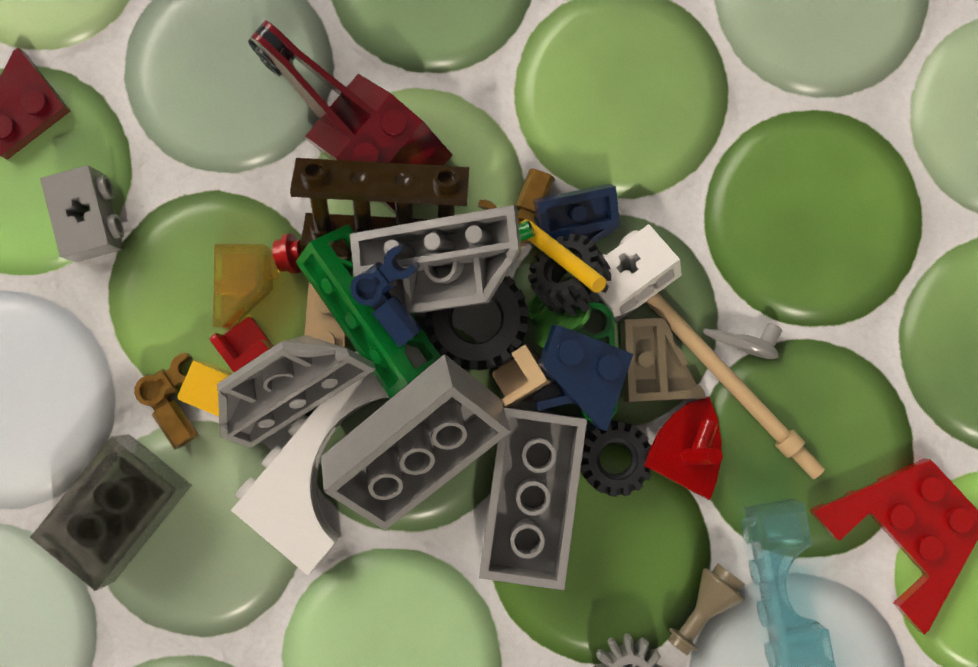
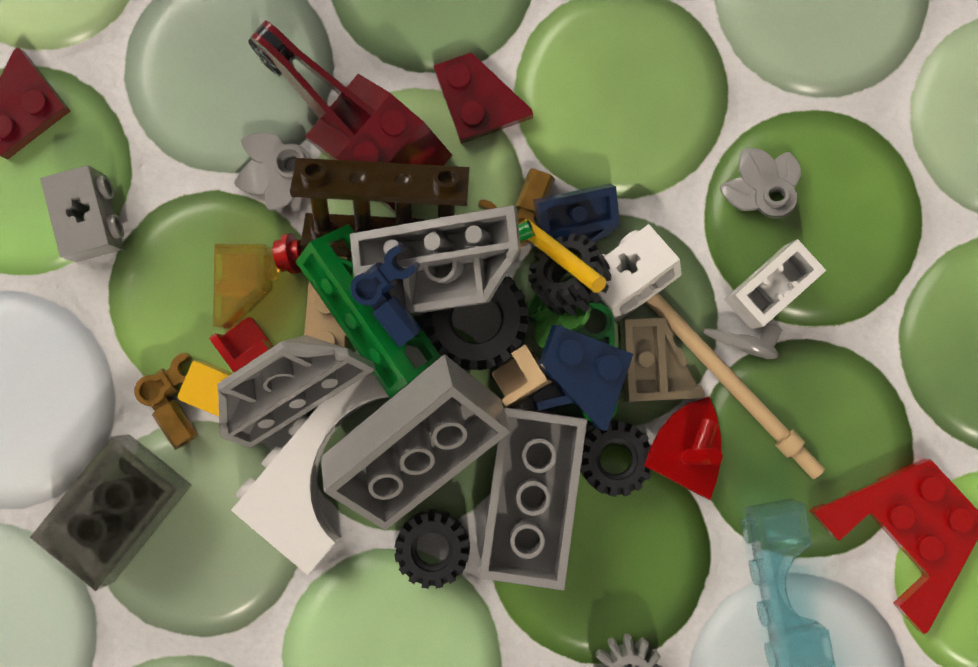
dark tan piece [667,564,745,656] -> none
none -> light grey plate [234,132,311,211]
none -> black tyre [394,509,470,589]
none -> dark red wing [433,52,533,144]
none -> light grey plate [720,148,801,218]
none -> white brick [724,239,826,329]

